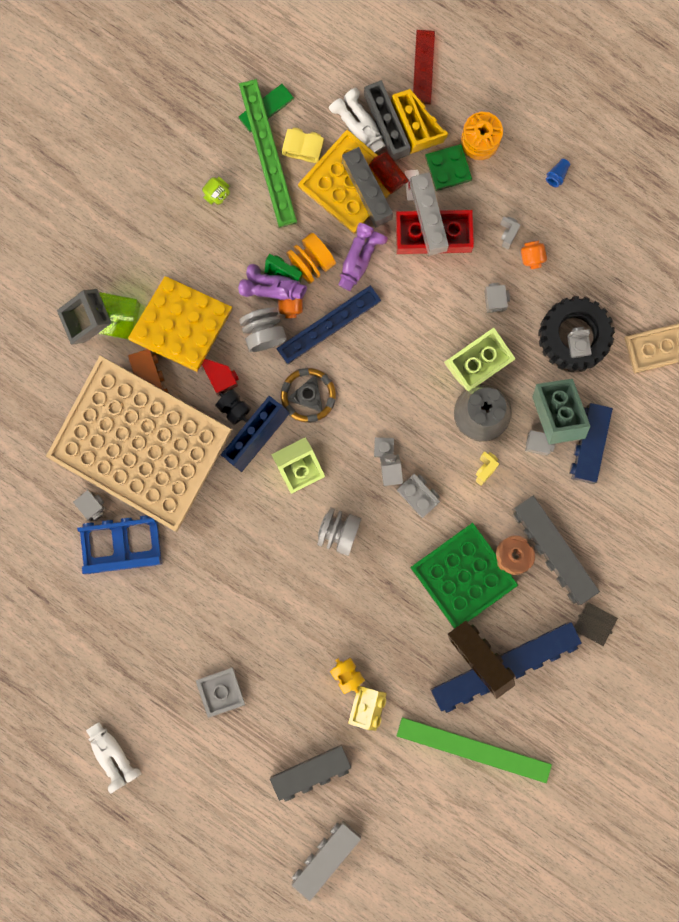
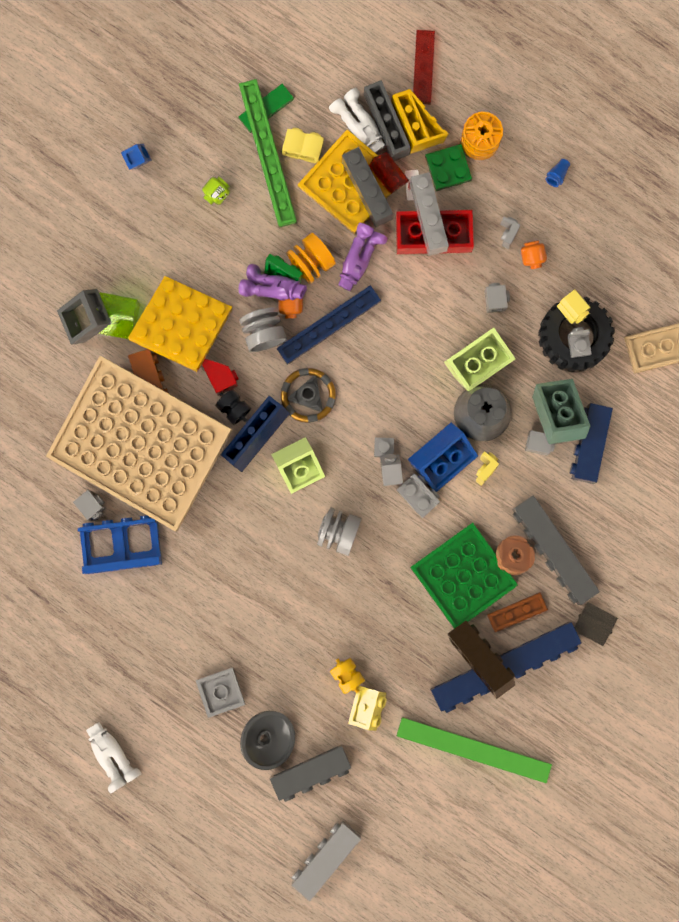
none -> blue brick [121,143,152,170]
none -> dark grey dish [240,711,295,770]
none -> blue slope [408,422,478,492]
none -> dark orange tile [487,592,548,633]
none -> light yellow brick [557,289,590,325]

